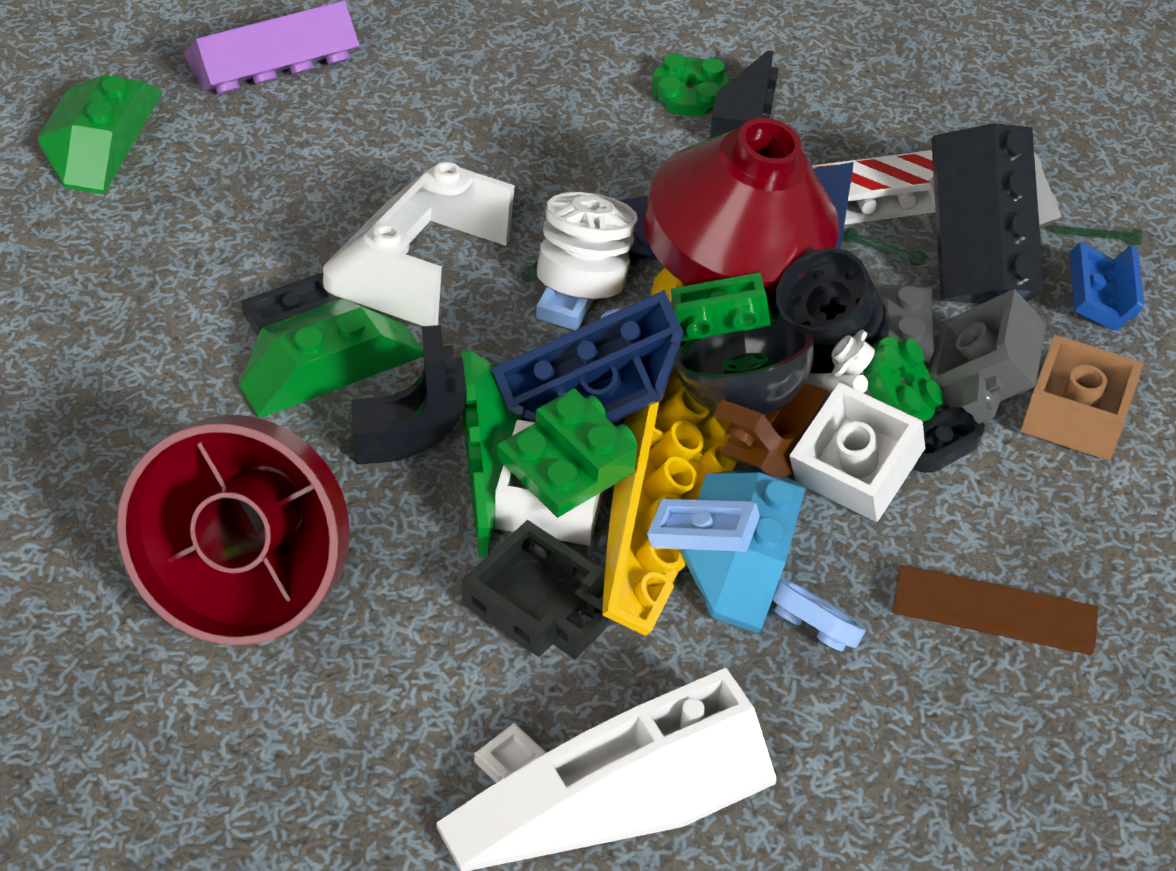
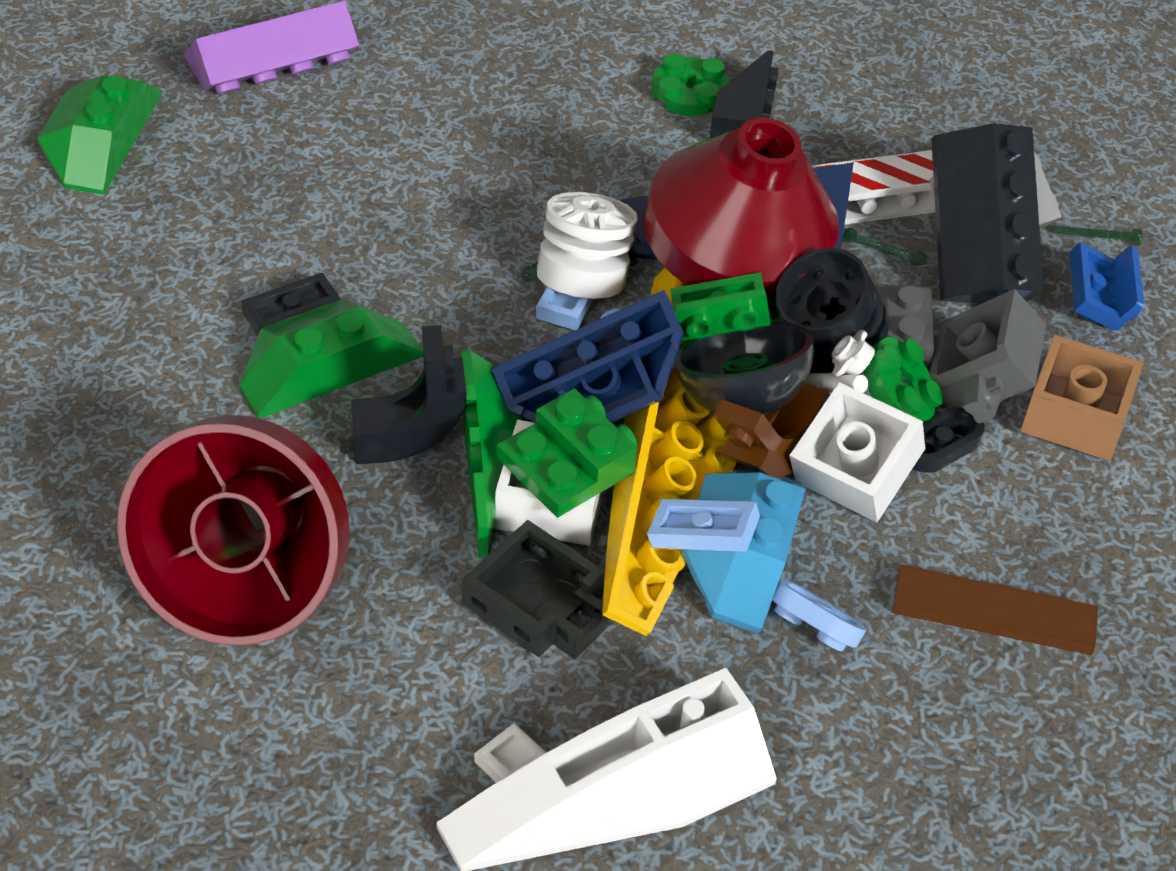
white windscreen [323,162,515,326] -> none

